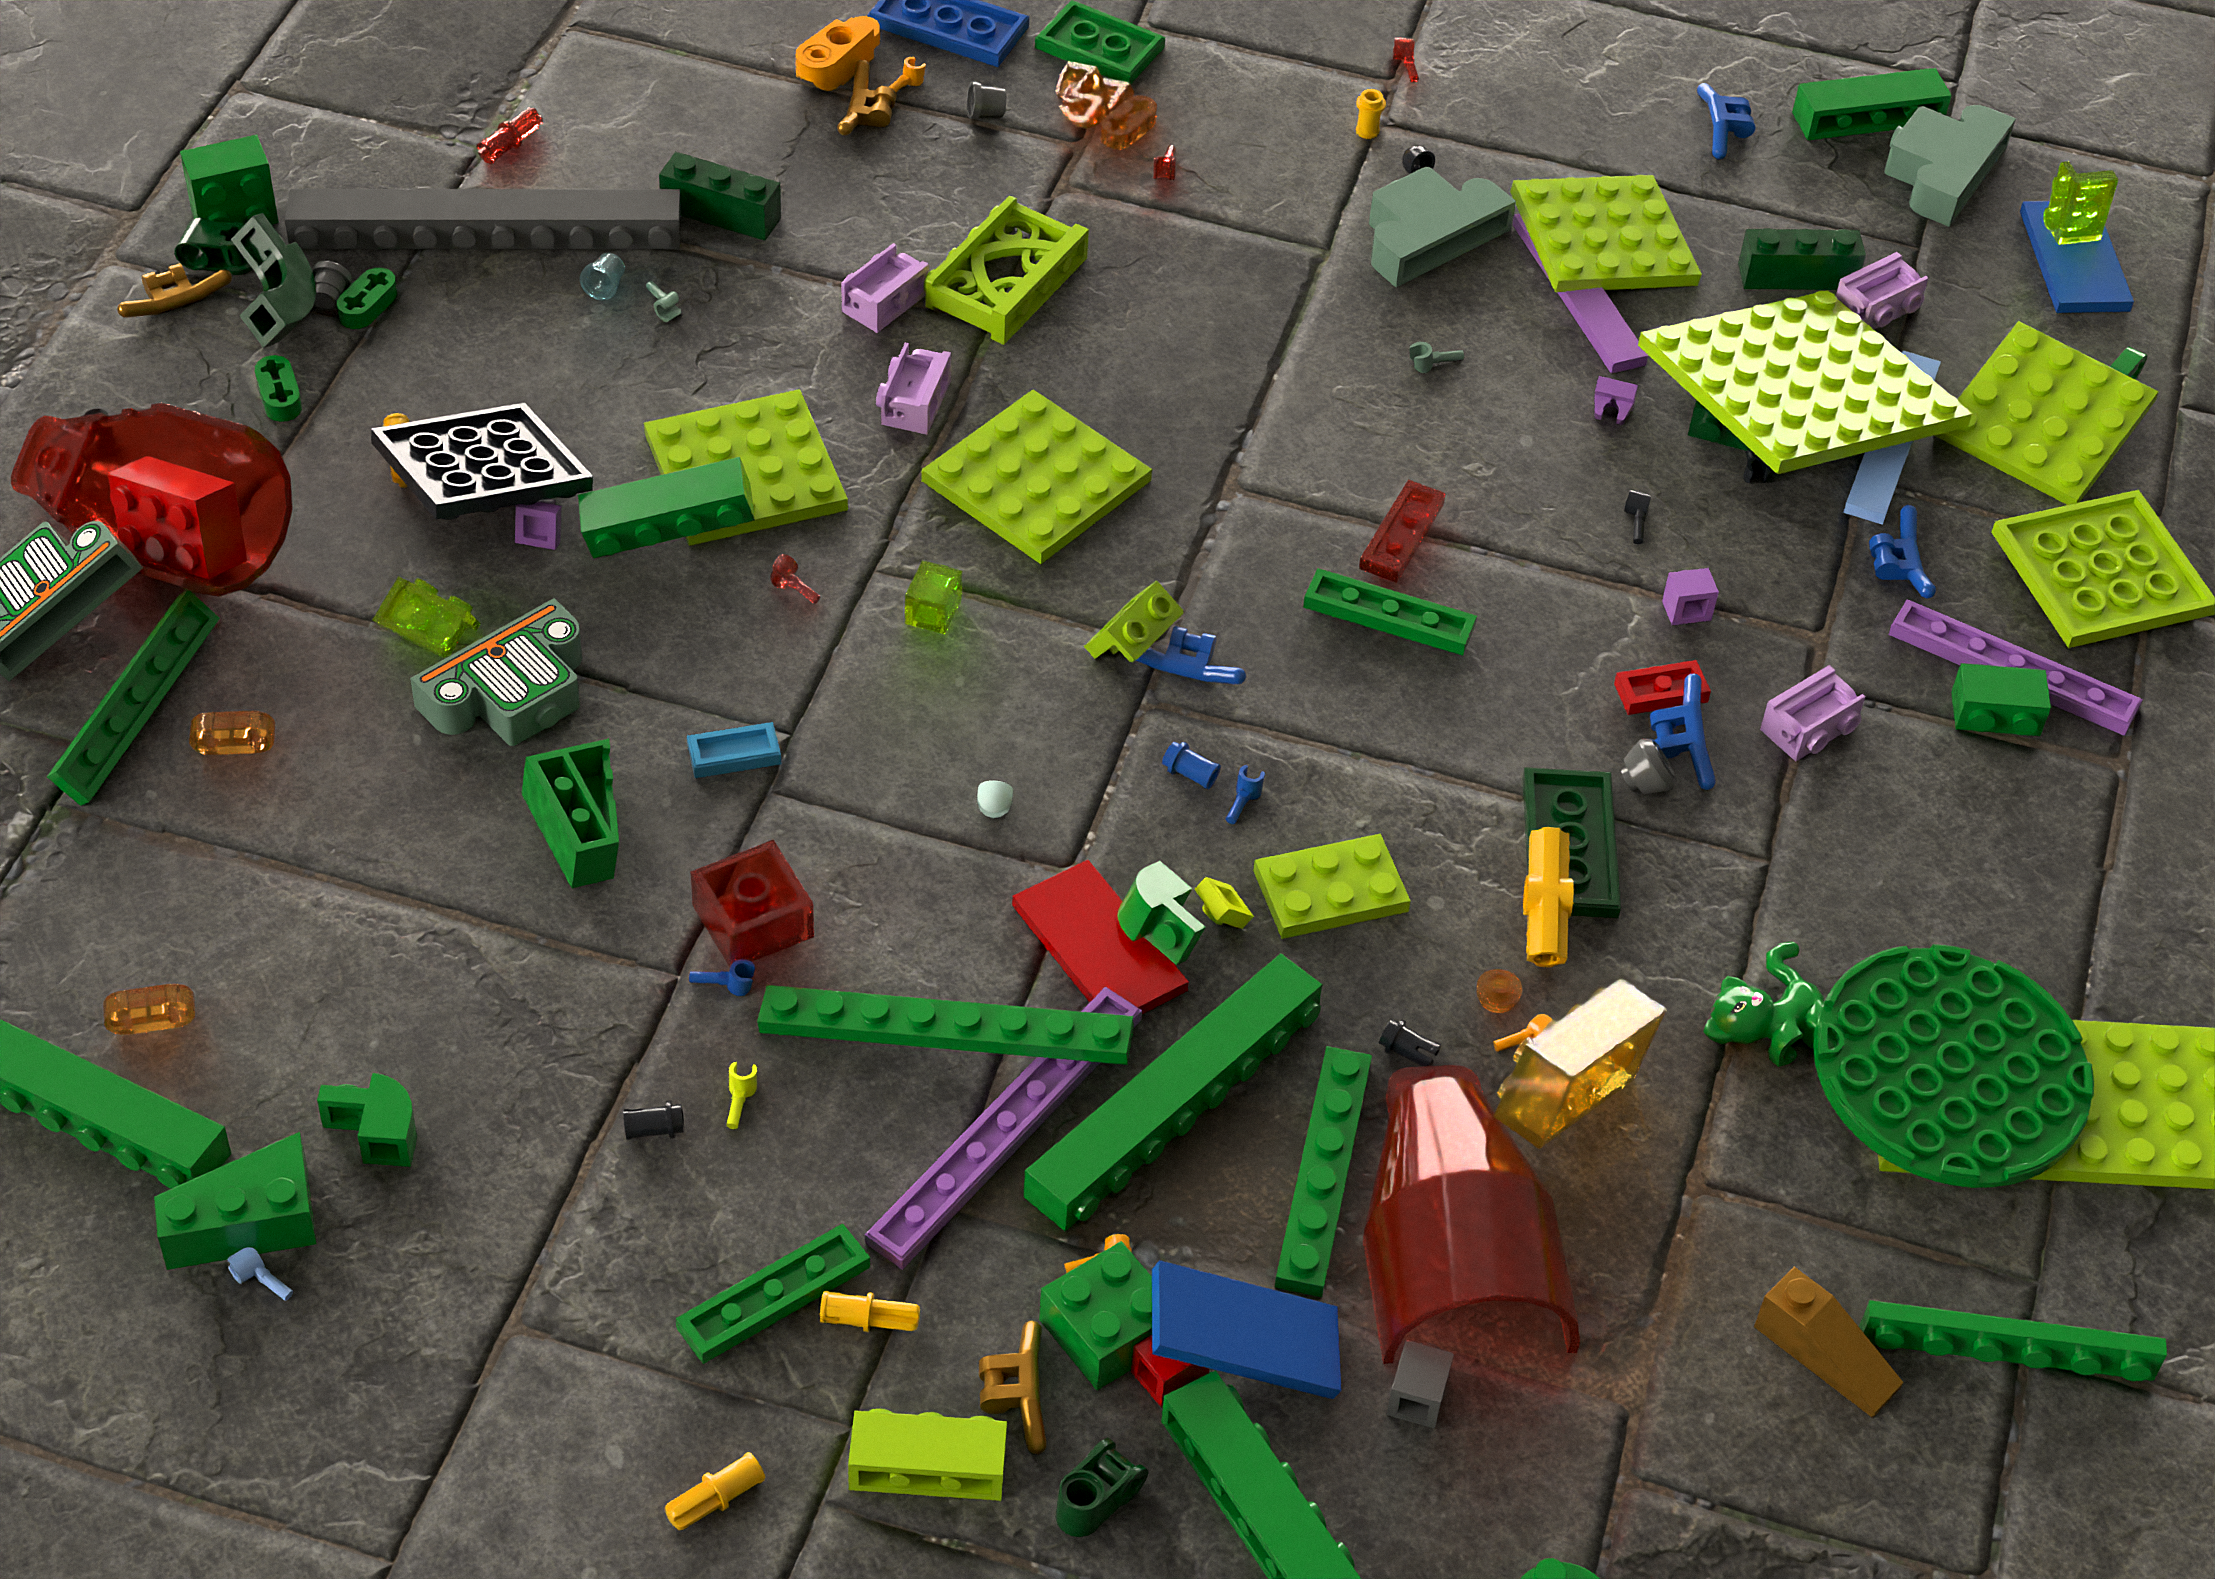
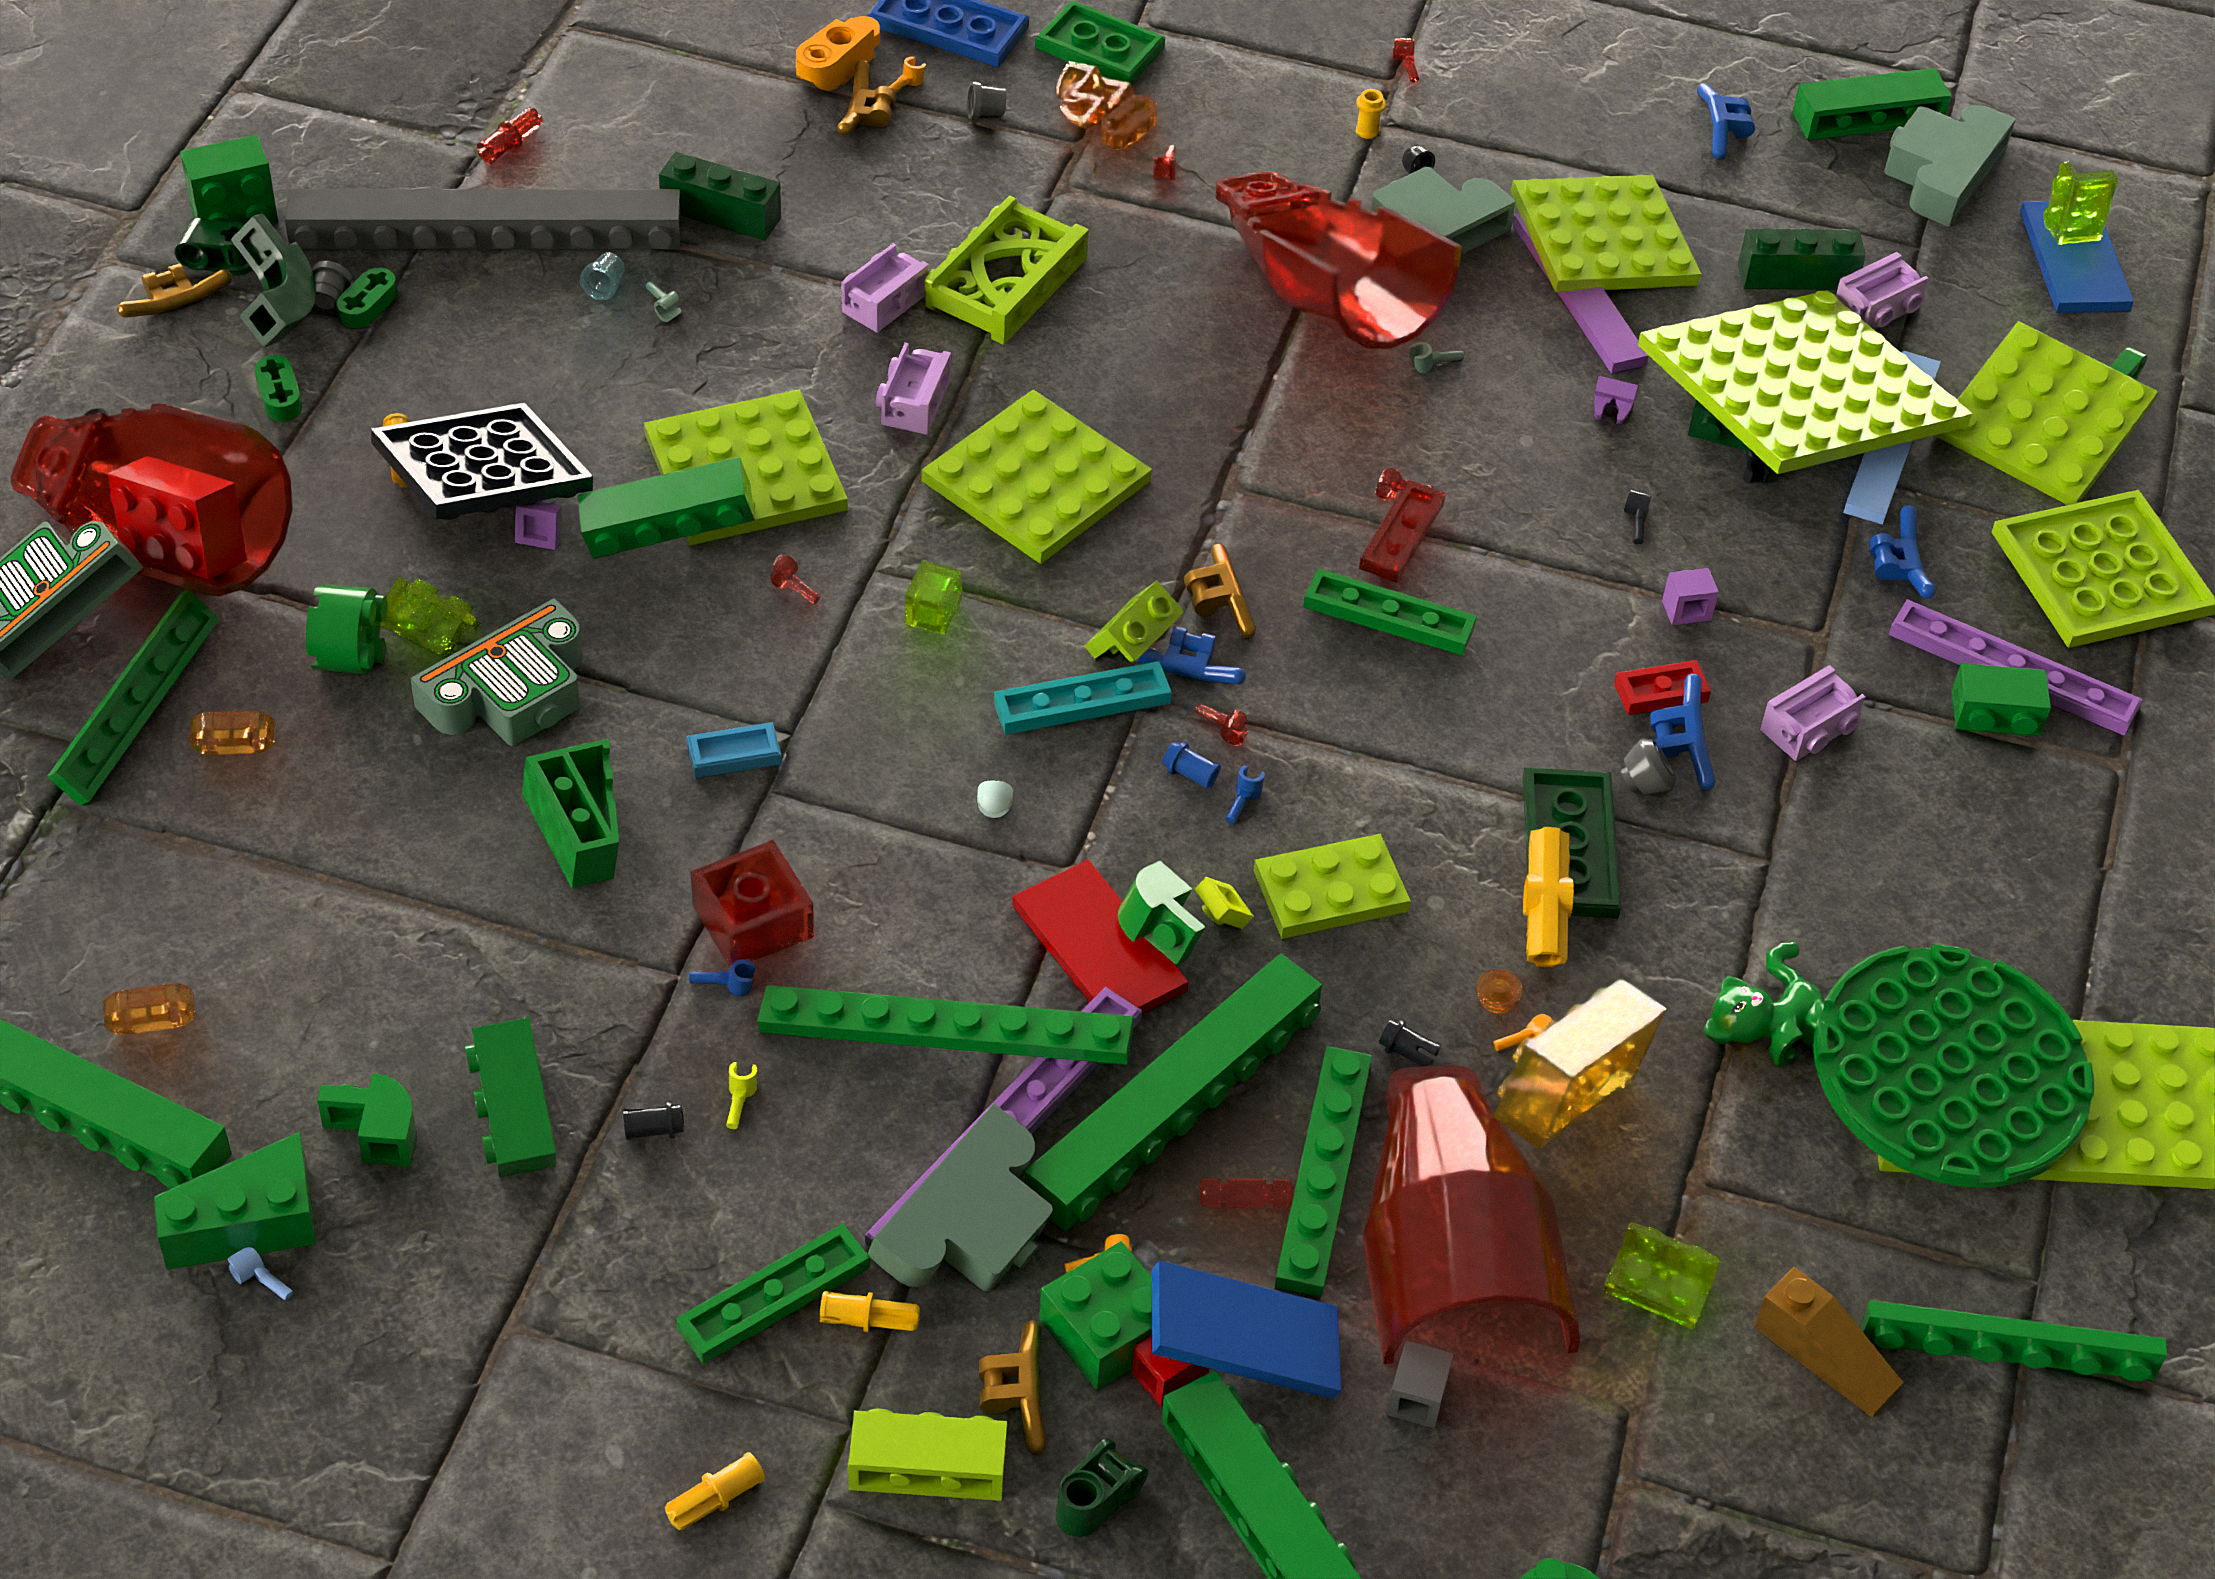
none -> green brick [306,584,388,675]
none -> green wedge [465,1017,556,1178]
none -> sand green brick [867,1103,1053,1292]
none -> teal plate [993,661,1172,735]
none -> pearl gold piece [1184,544,1256,638]
none -> clear red hand [1195,703,1248,745]
none -> clear red axle [1199,1178,1294,1208]
none -> clear red windscreen [1216,171,1462,349]
none -> clear red hand [1375,468,1434,500]
none -> clear neon green bracket [1603,1222,1721,1329]

